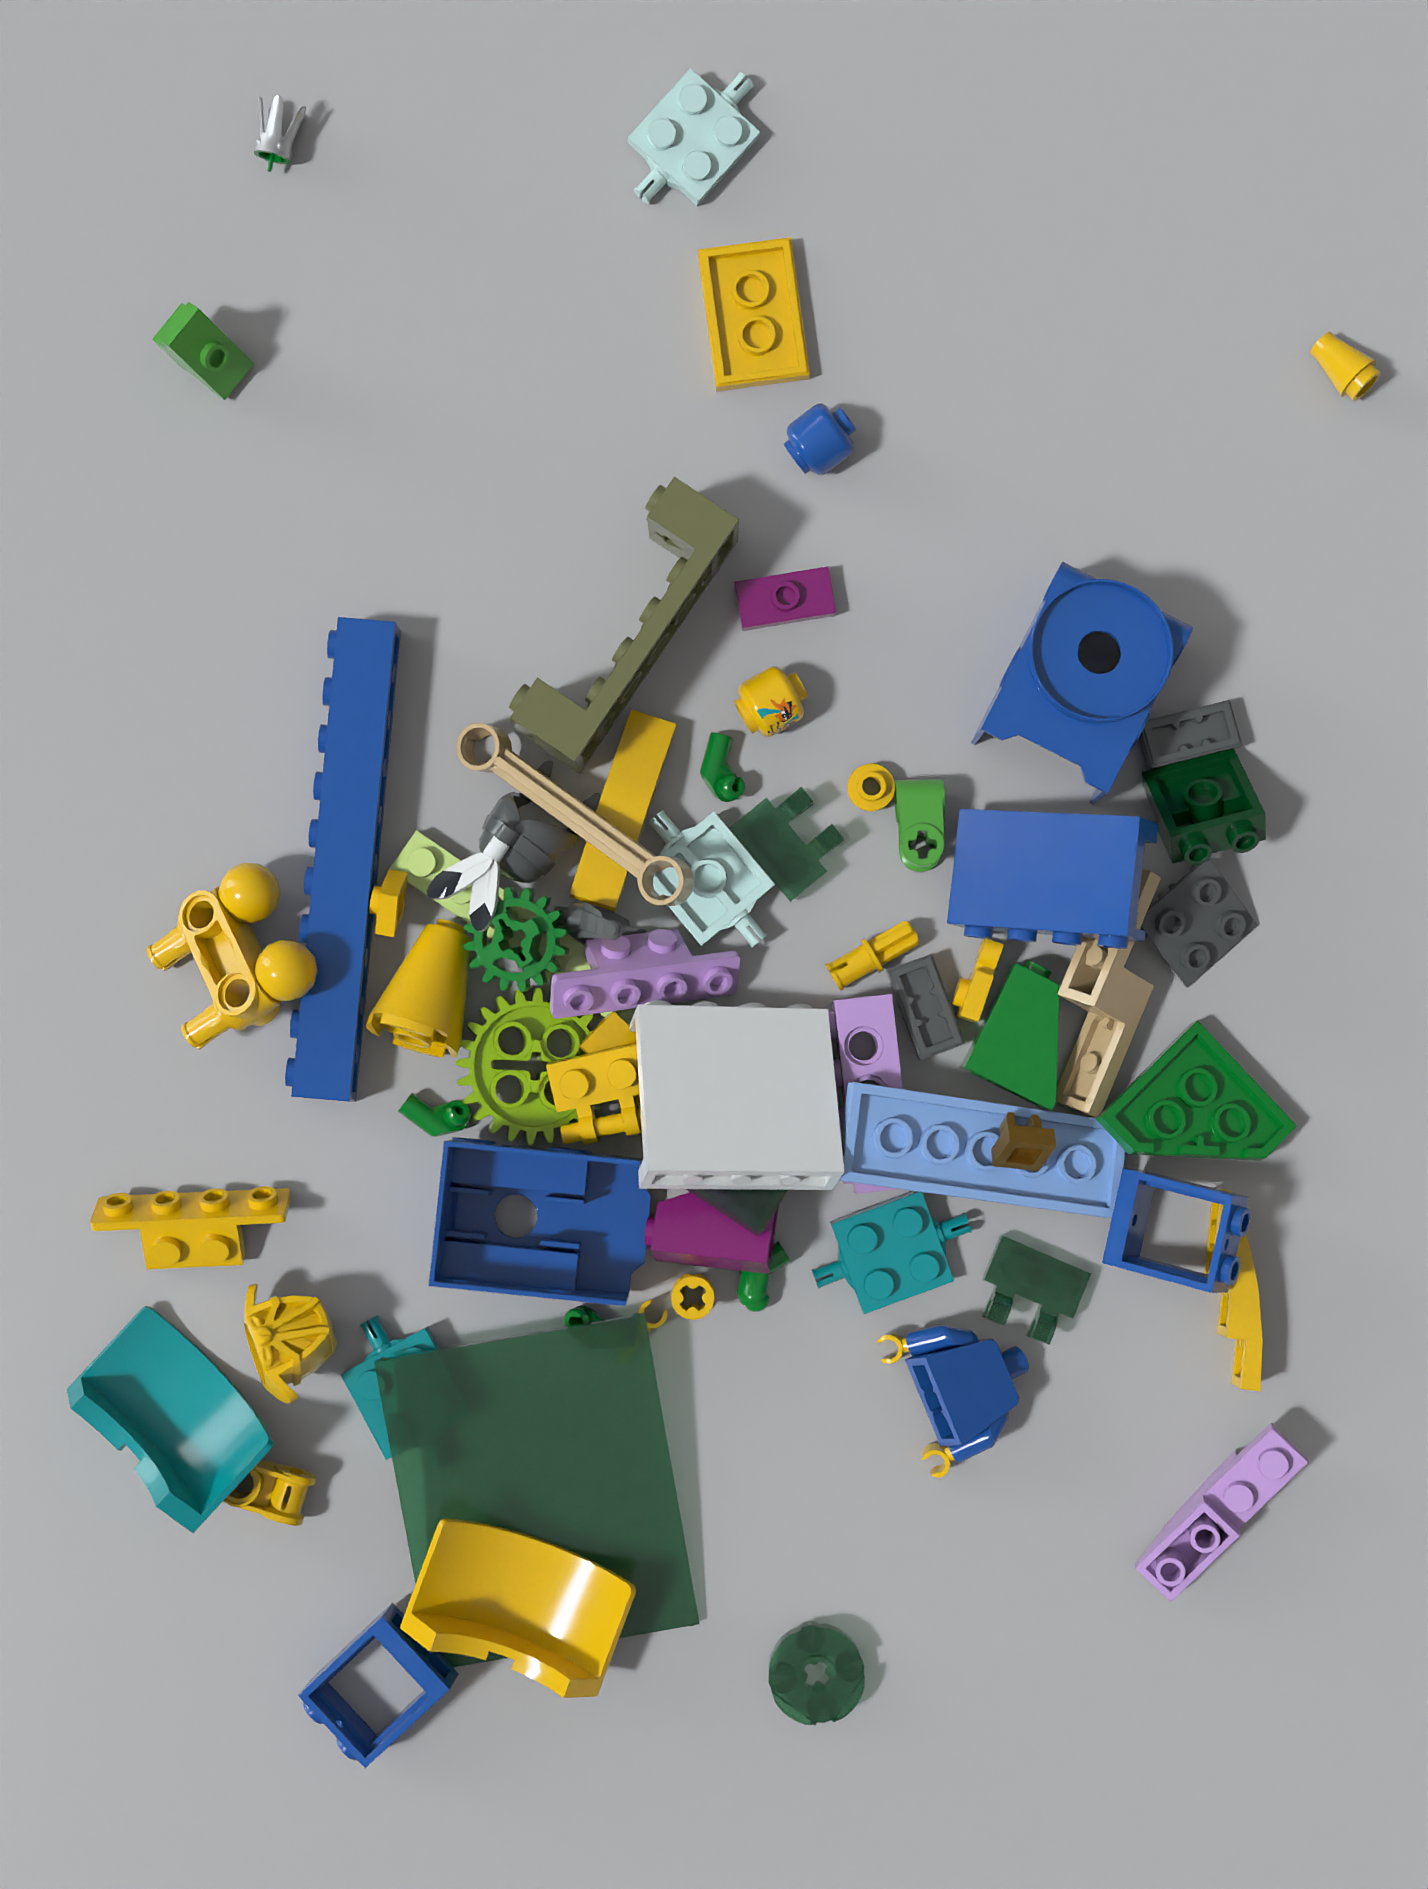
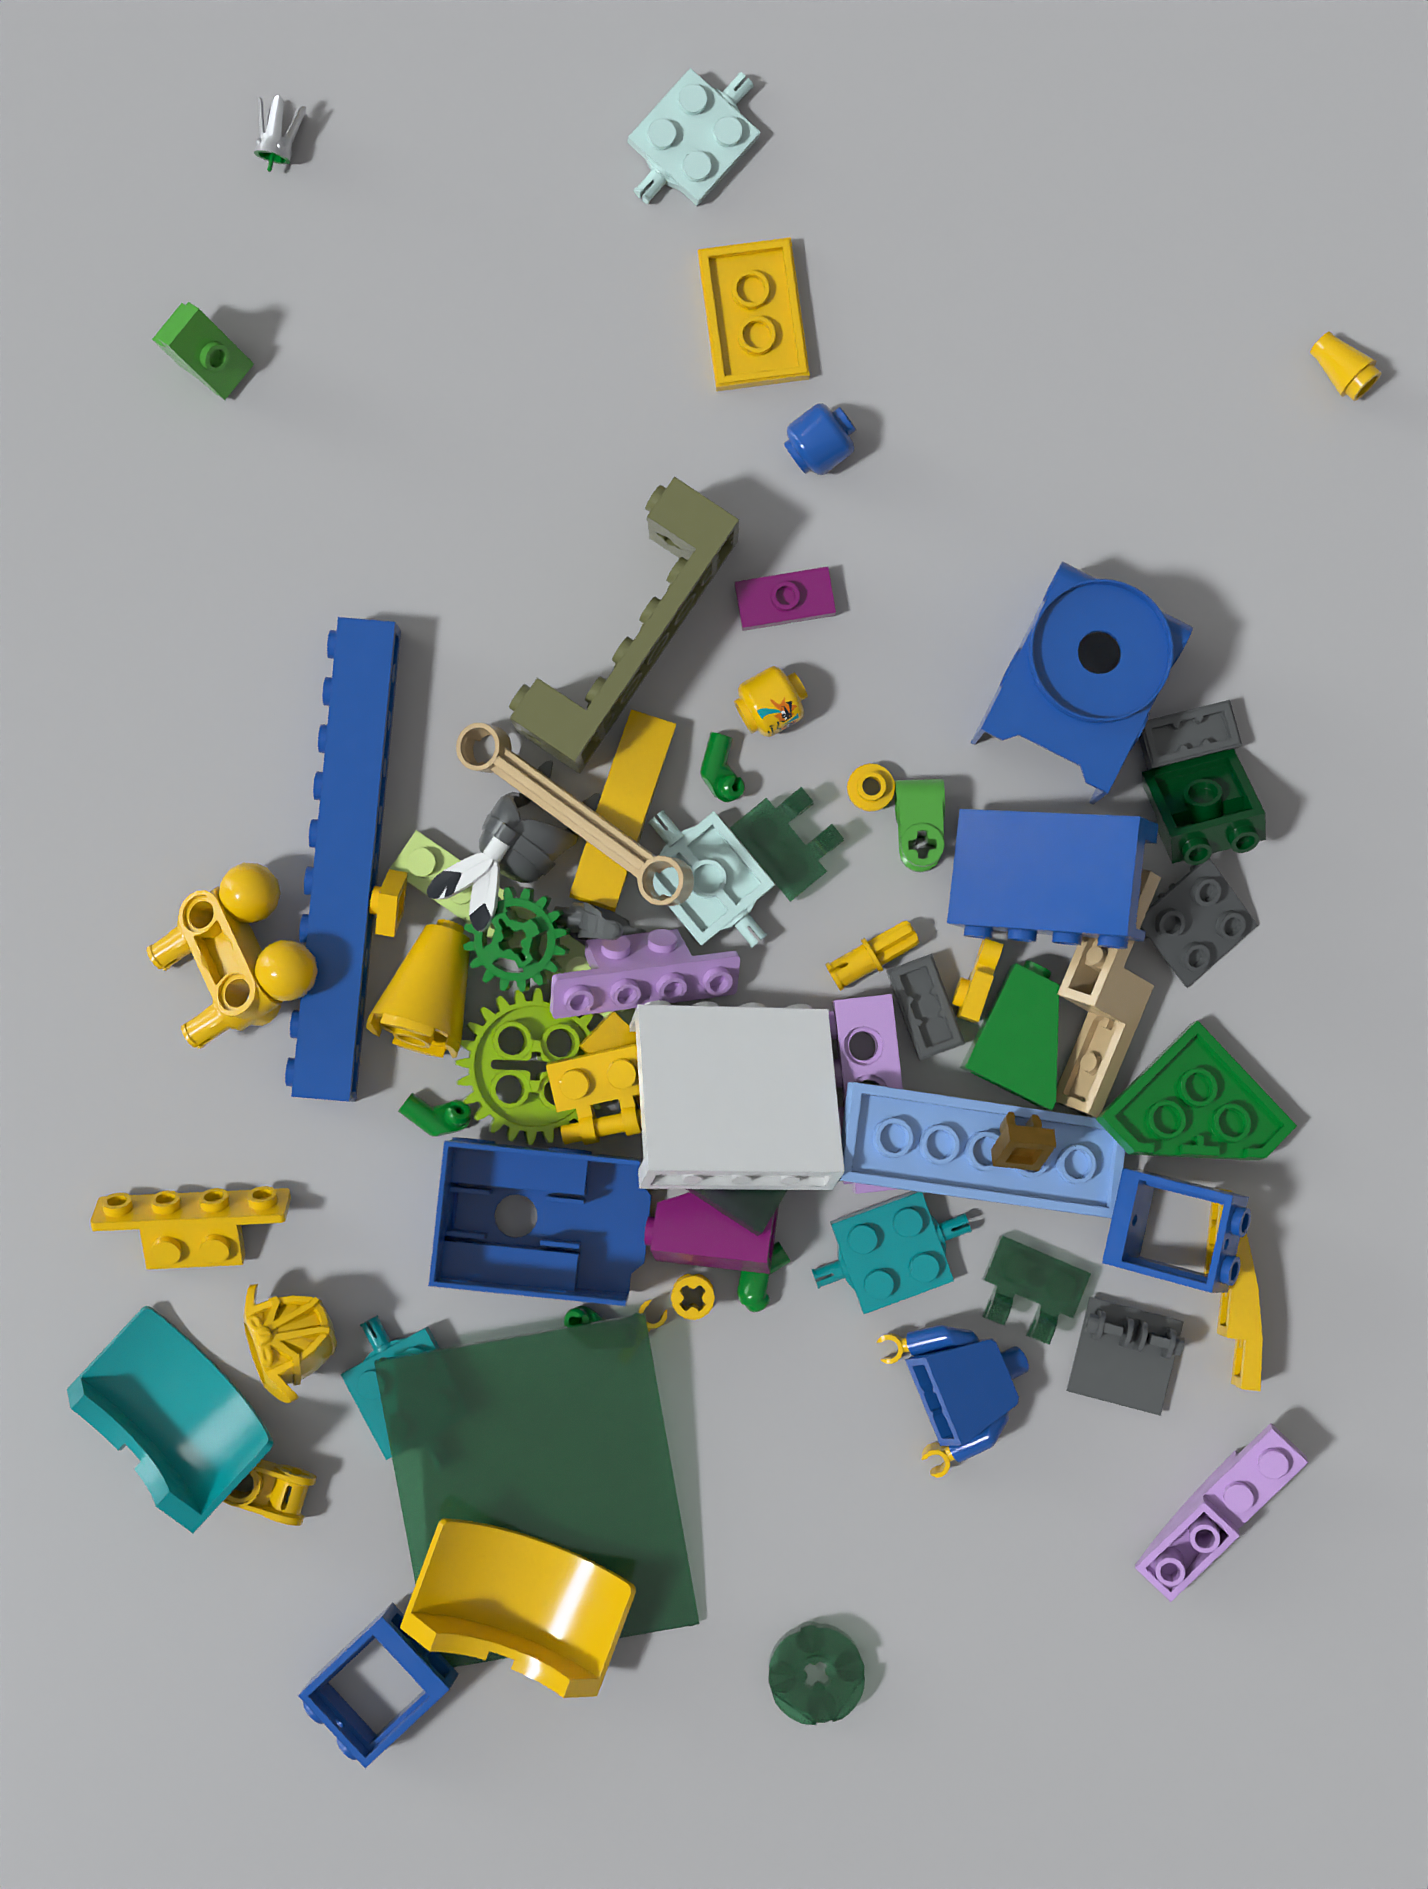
none -> dark grey hinge [1066,1297,1185,1416]

